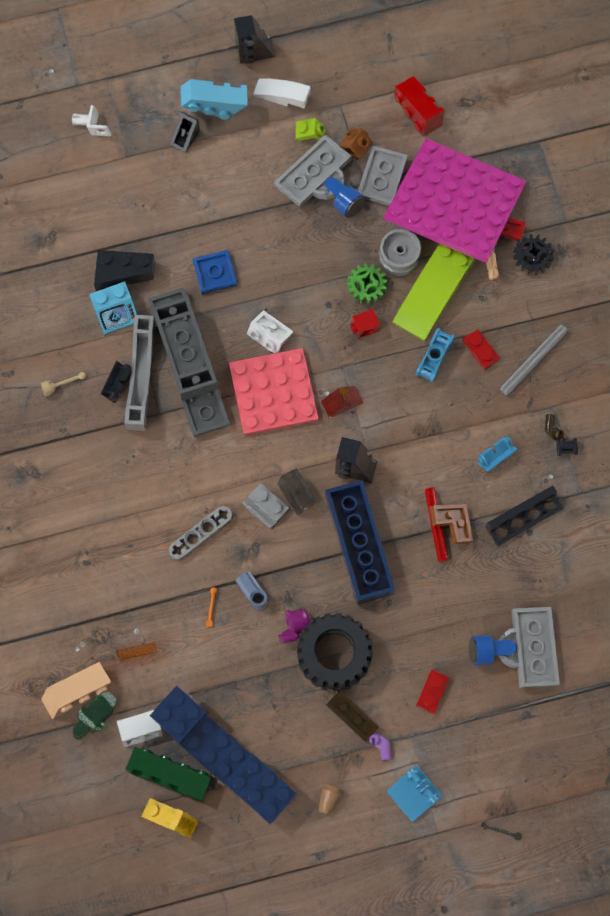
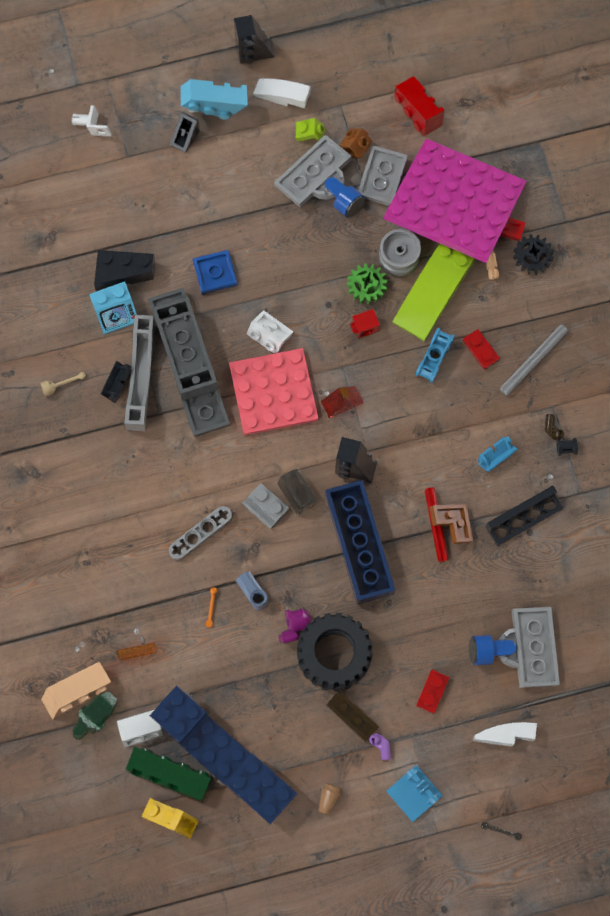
none -> white slope [473,722,537,747]

